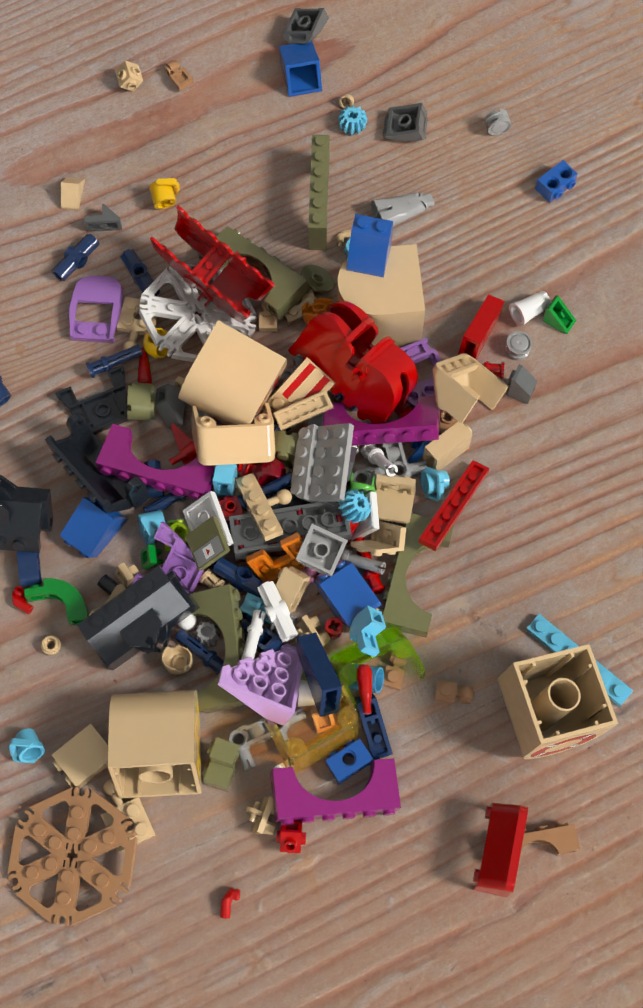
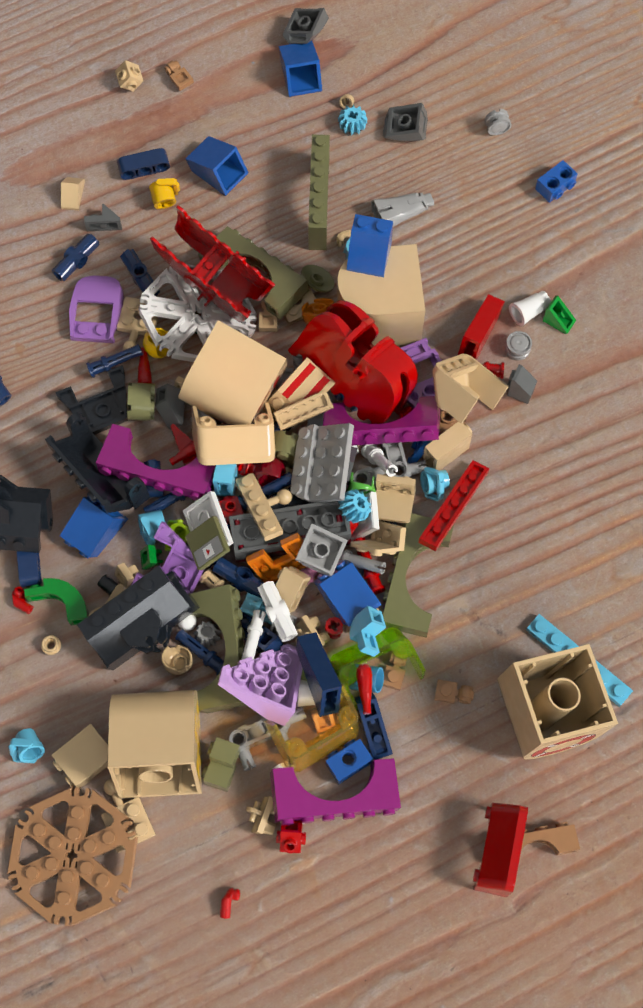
none -> dark blue beam [117,148,170,180]
none -> blue slope [185,136,249,196]

